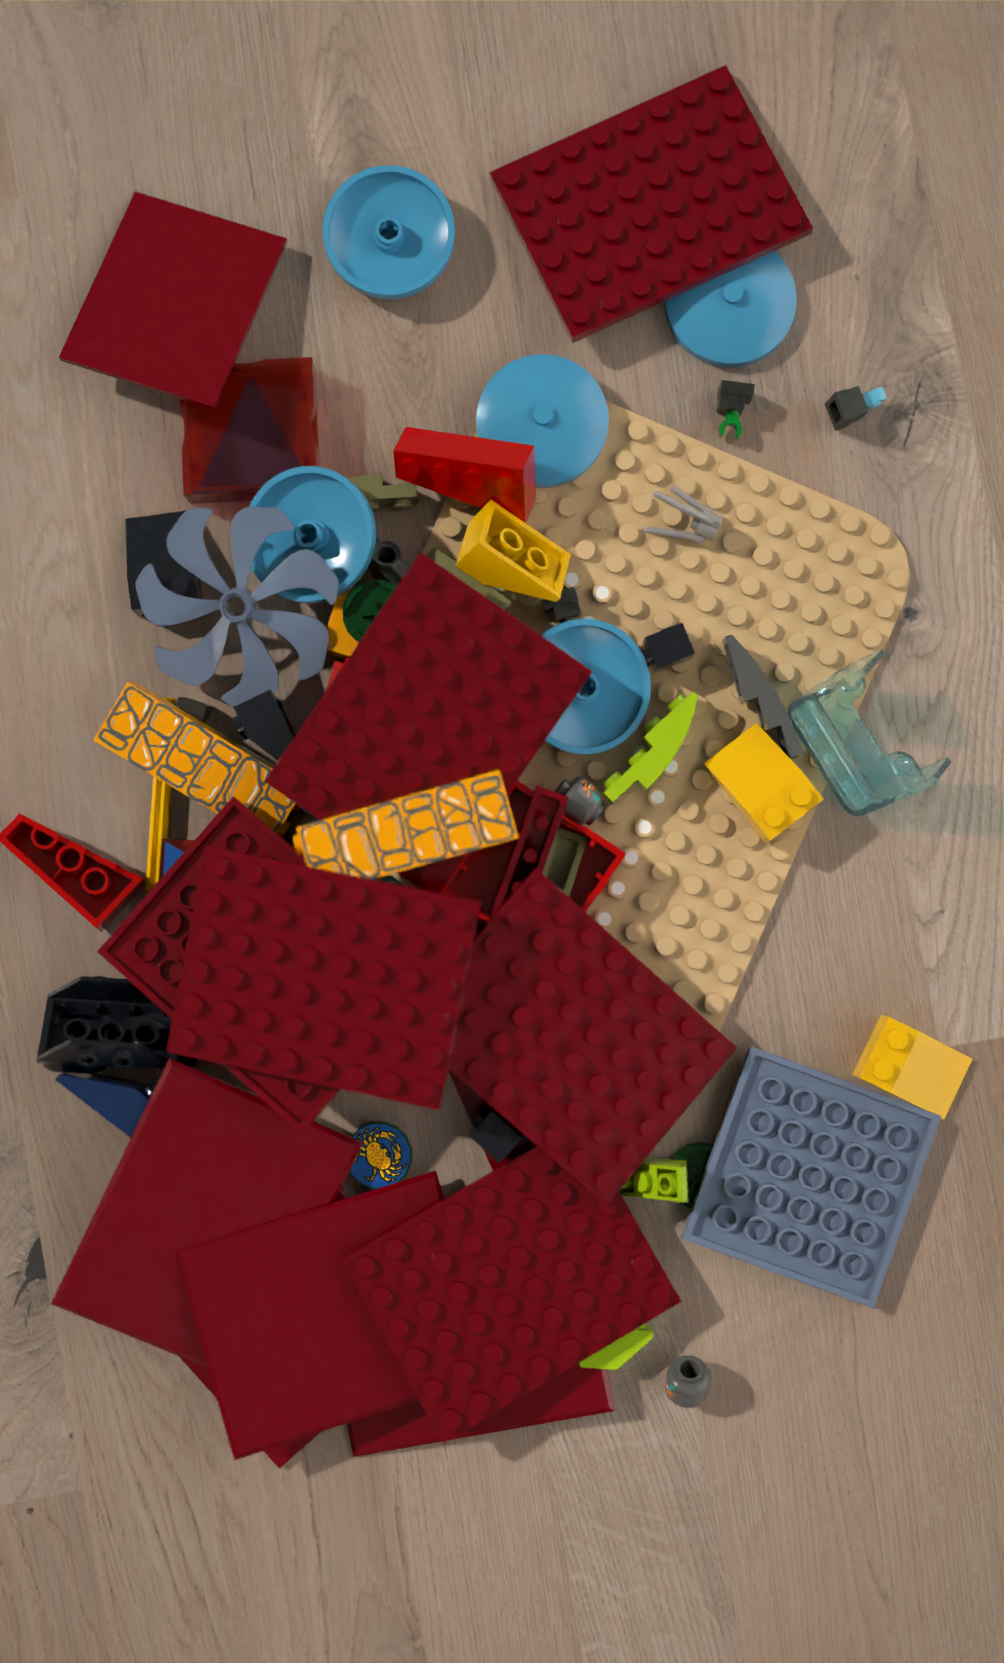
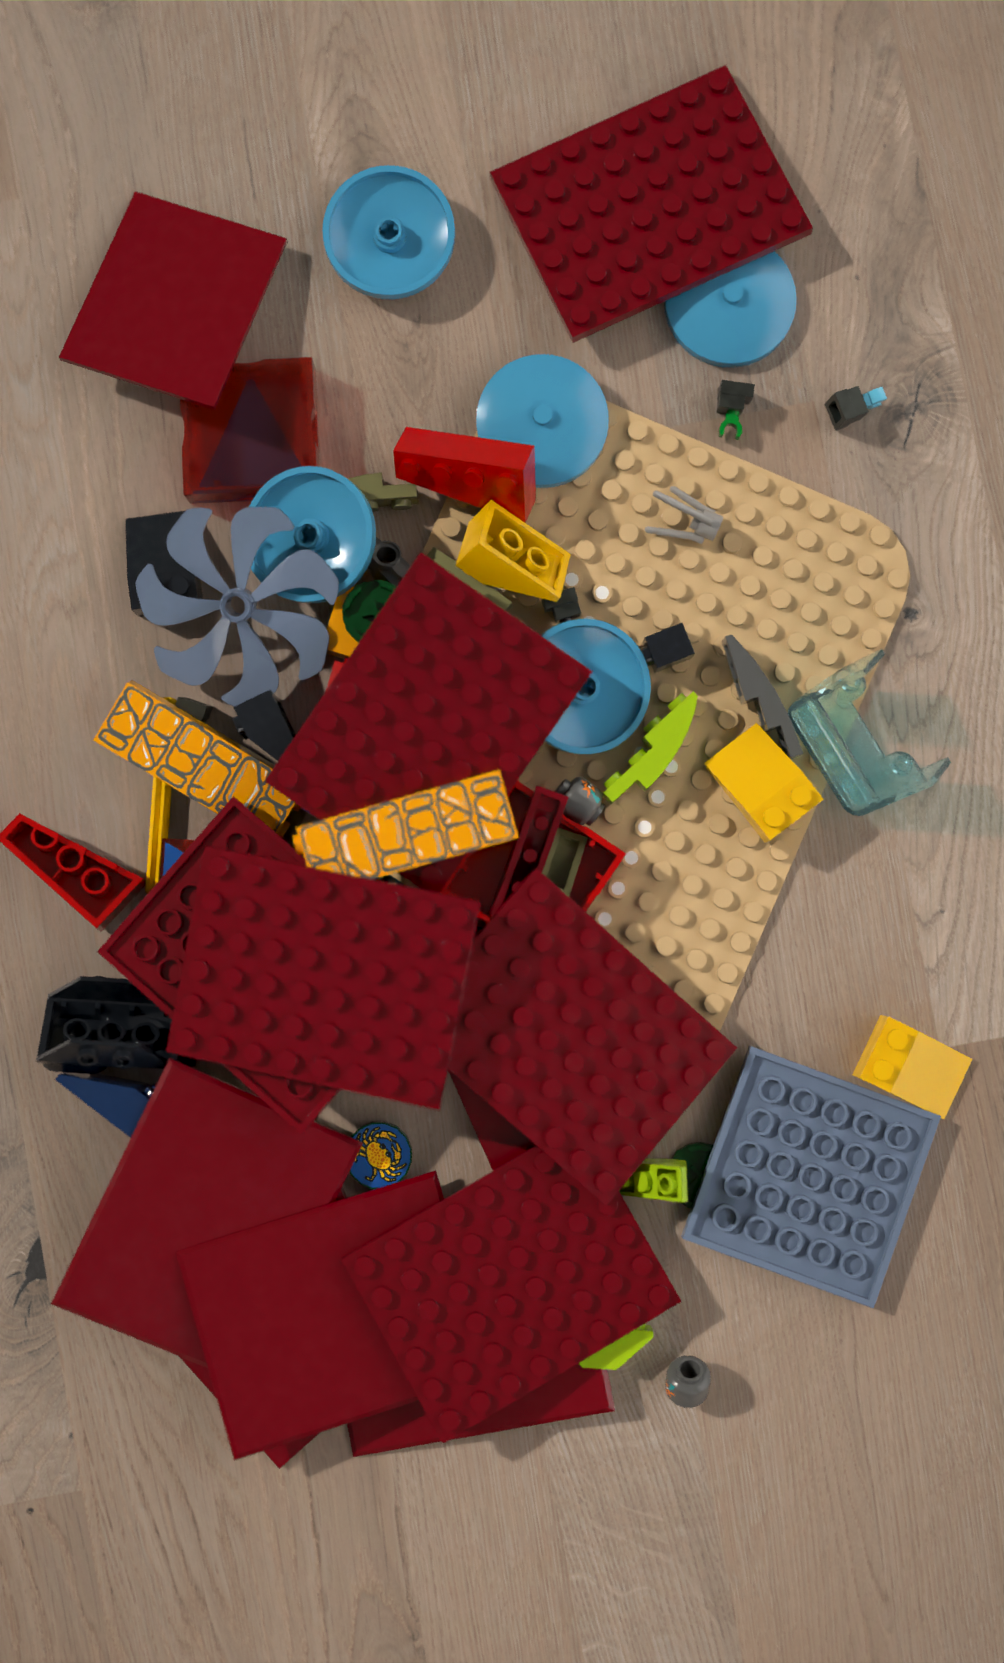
black brick [469,1106,523,1163] -> none

